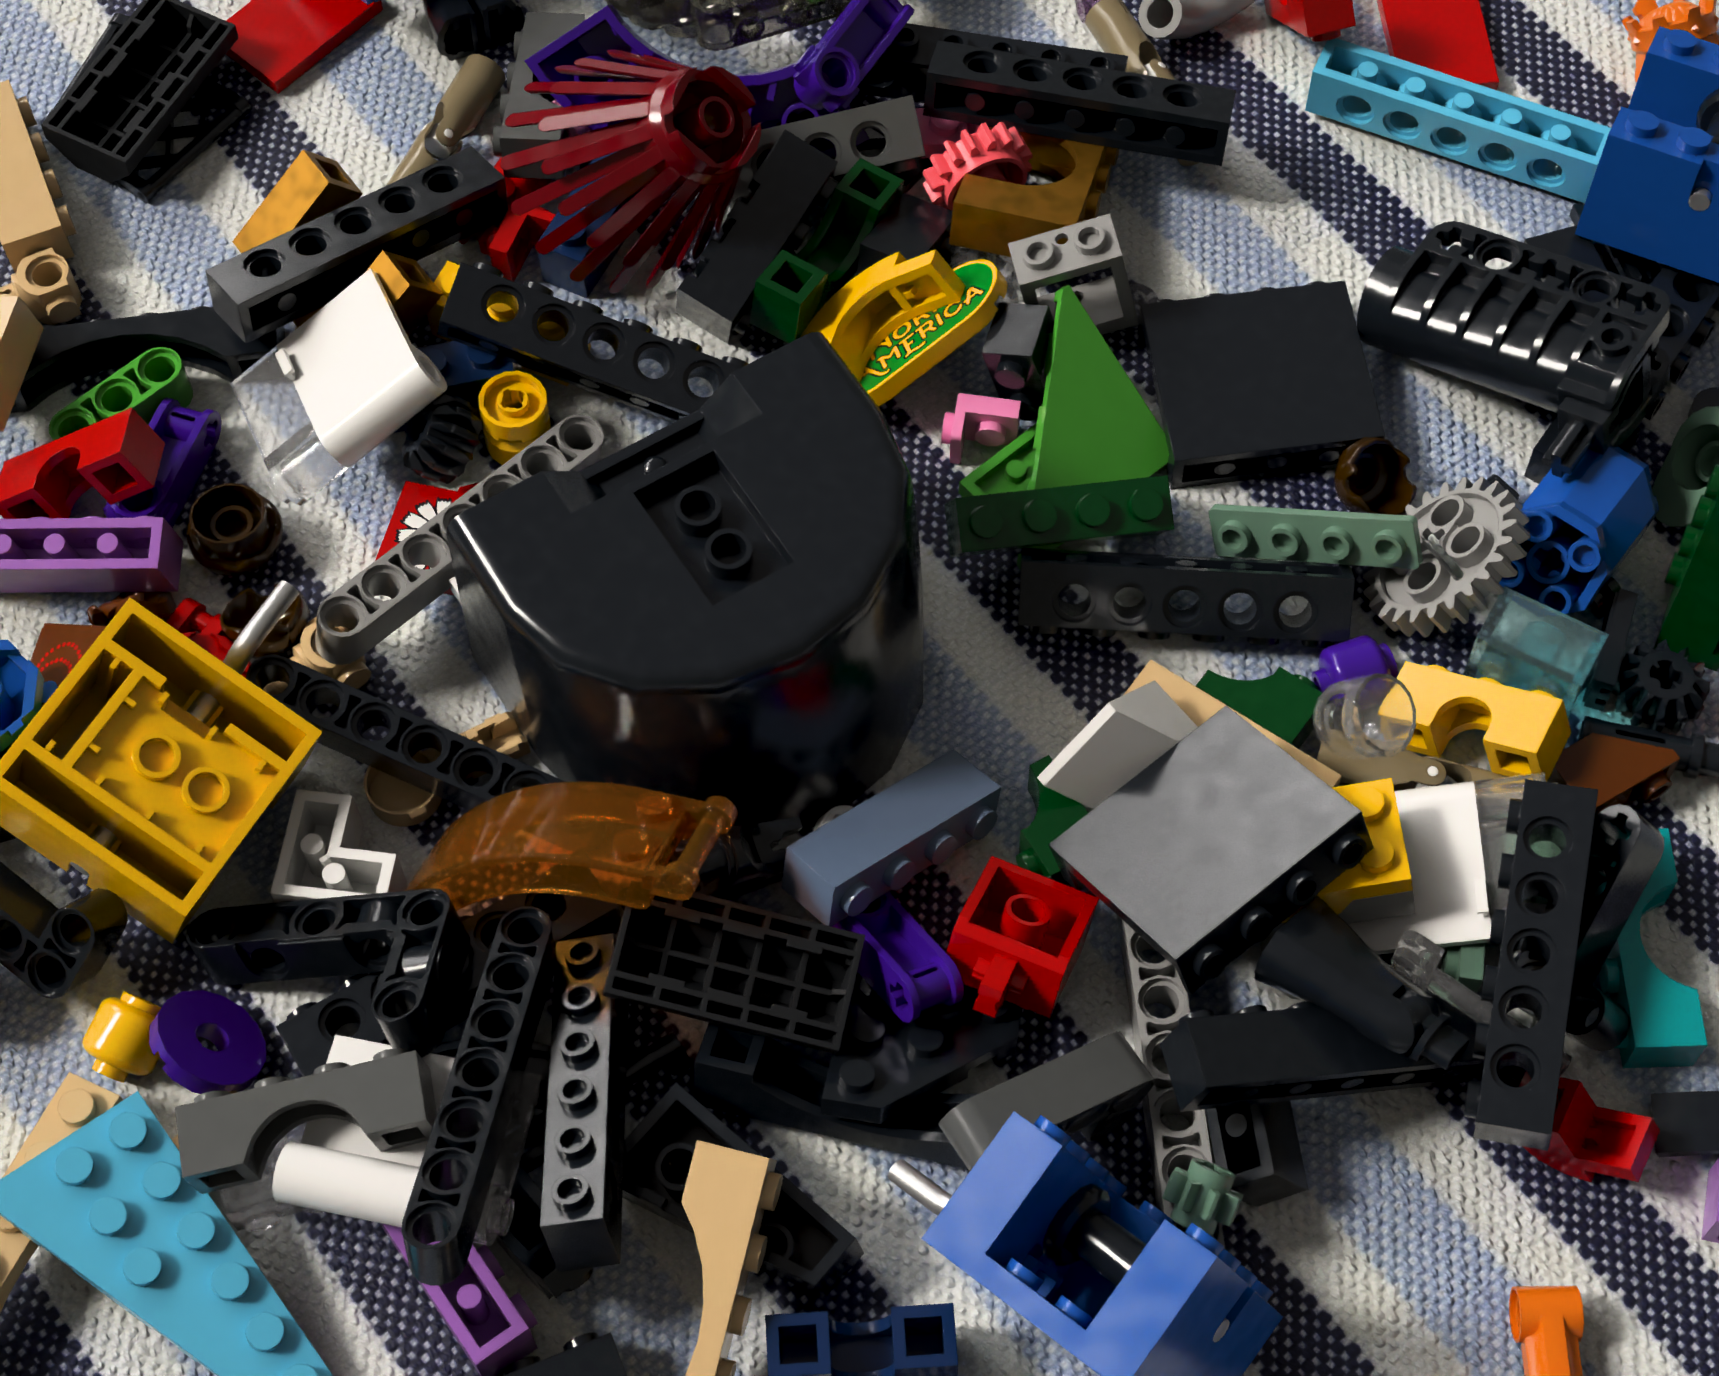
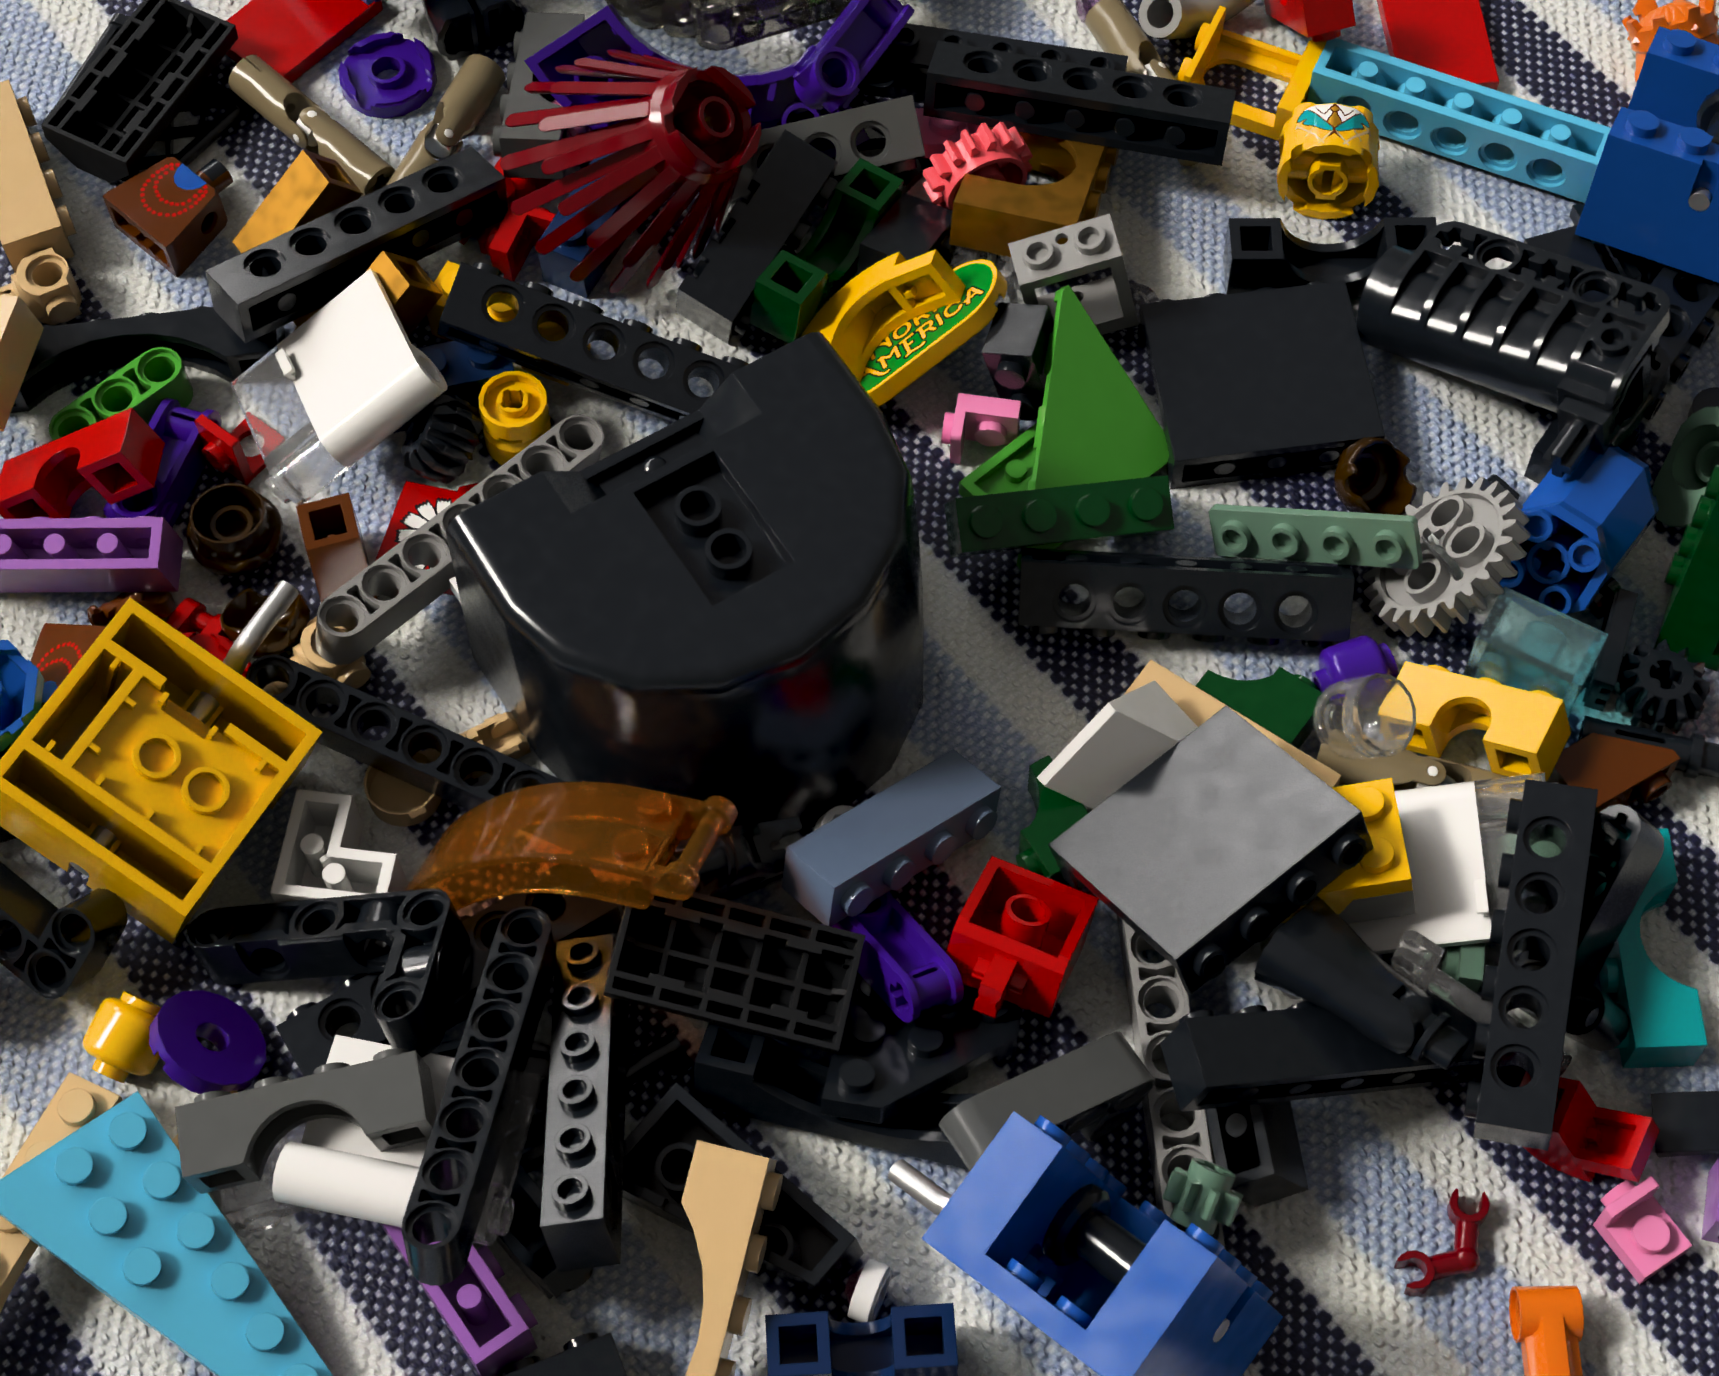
none -> reddish brown torso [103,157,233,278]
none -> red bracket [194,414,289,486]
none -> dark tan piece [228,55,395,198]
none -> reddish brown slope [296,493,378,603]
none -> dark purple tile [338,32,437,119]
none -> white tile [845,1259,892,1323]
none -> yellow panel [1177,6,1327,141]
none -> black arch [1223,217,1437,297]
none -> yellow brick [1277,102,1380,220]
none -> dark red arm [1394,1188,1490,1296]
none -> bright pink bracket [1593,1176,1692,1285]

